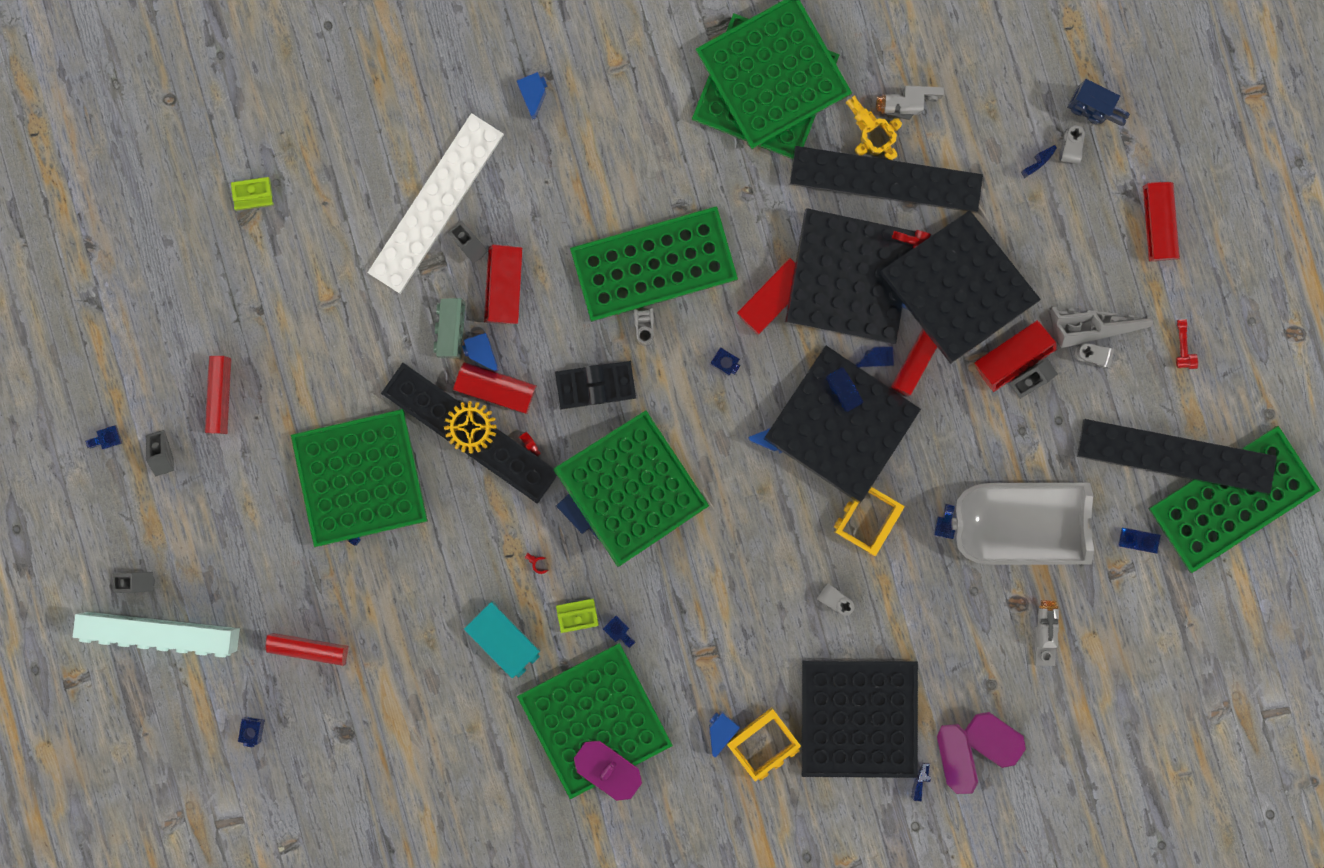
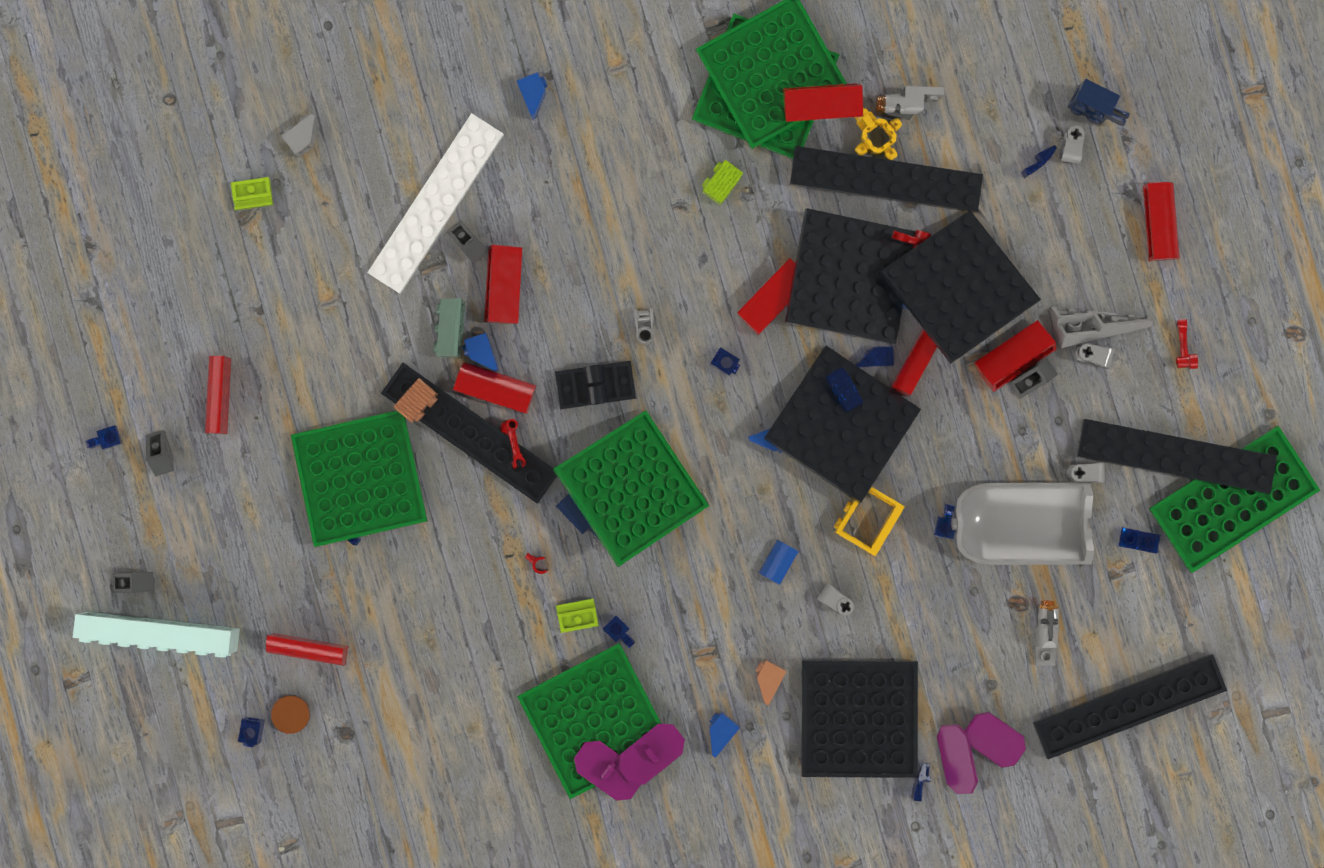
yellow gear [444,401,497,453] -> none
teal panel [464,601,541,679] -> none
red piece [519,431,541,456] -> none
green piece [570,206,738,322] -> none
yellow window [727,707,801,781] -> none
none -> dark orange tile [271,695,310,734]
none -> light grey slope [282,113,318,158]
none -> nougat brick [394,378,438,423]
none -> red brick [500,419,526,469]
none -> magenta shield [618,723,685,785]
none -> lime brick [702,160,743,206]
none -> nougat slope [755,659,787,706]
none -> blue brick [759,539,799,585]
none -> red brick [783,83,863,122]
none -> black plate [1032,654,1227,759]
none -> light grey piece [1066,463,1105,482]

